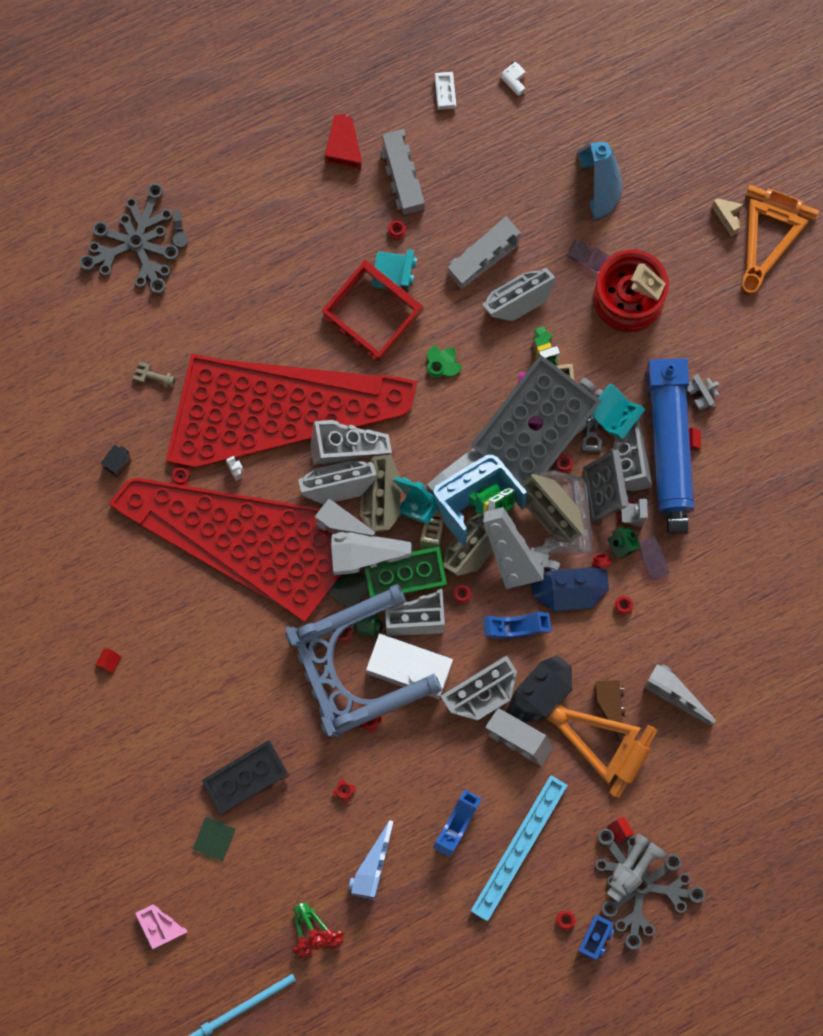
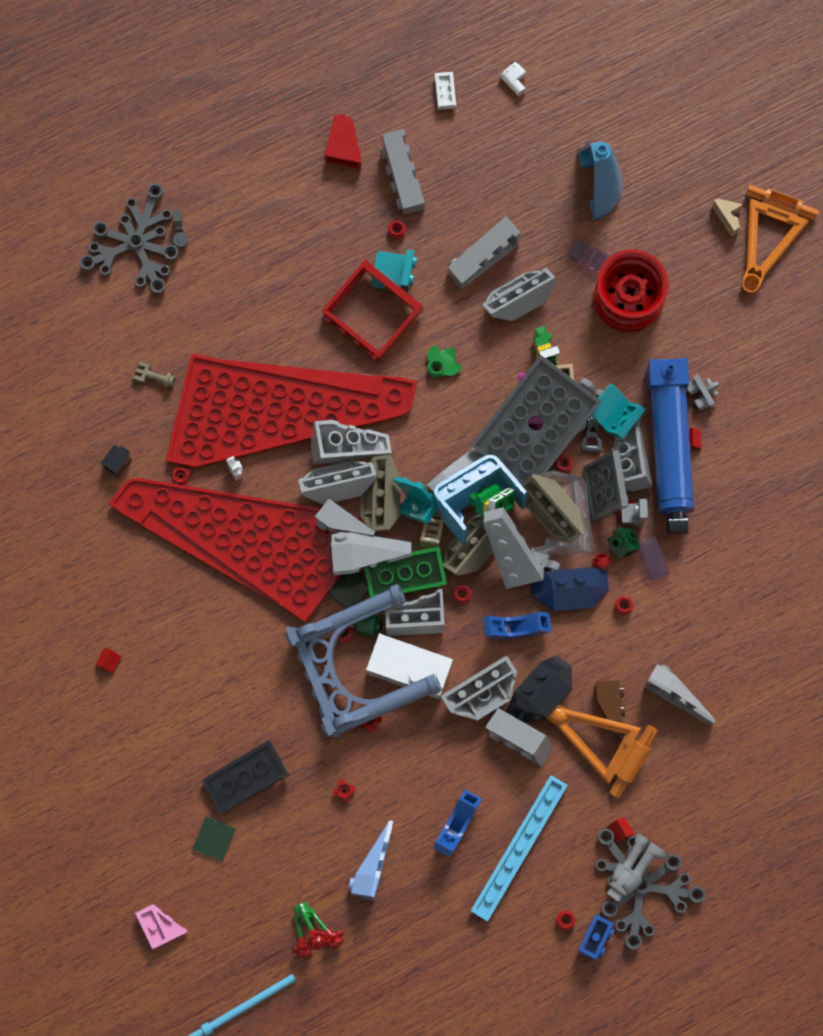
tan slope [631,264,666,300] -> none

